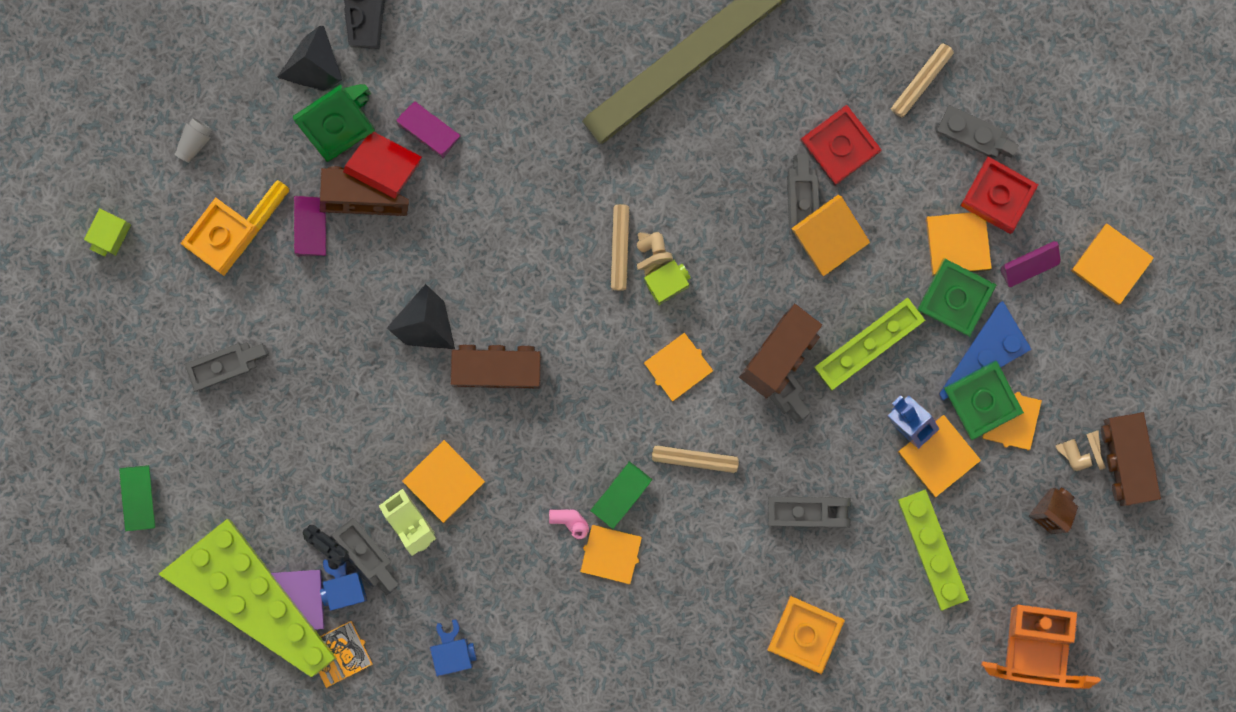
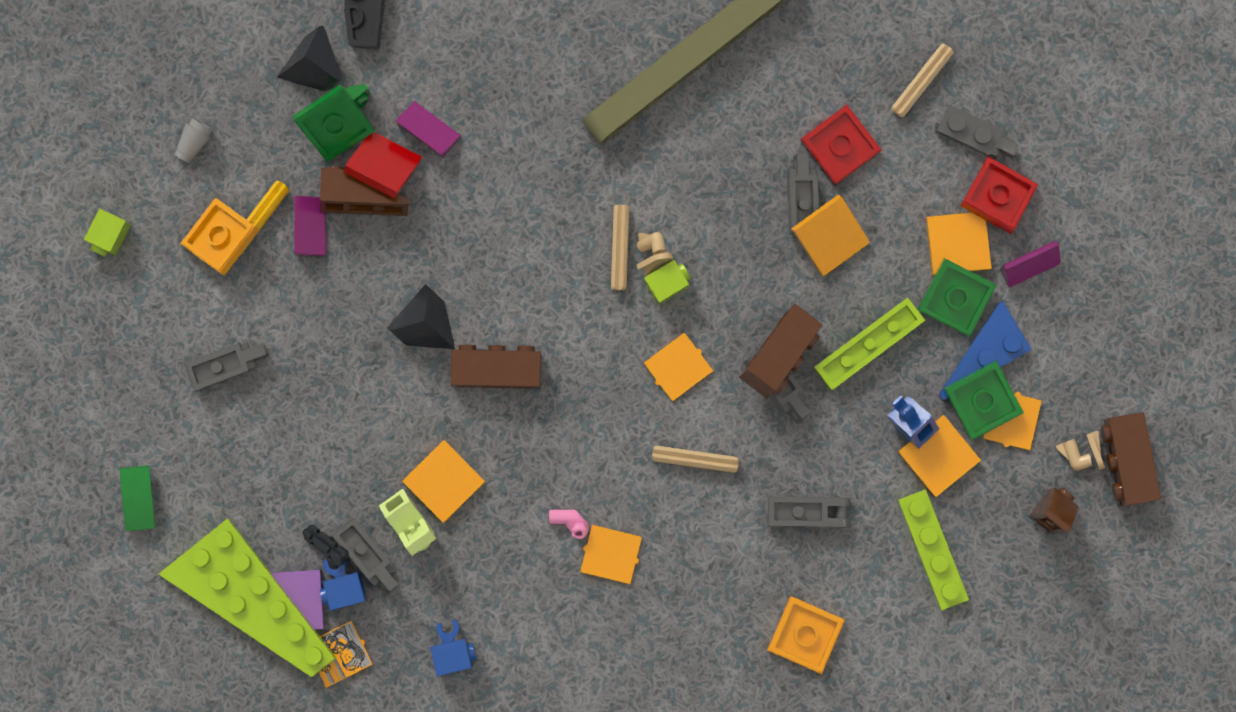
green slope [590,461,652,529] -> none
orange piece [981,605,1101,689] -> none
light orange tile [1071,223,1154,305] -> none

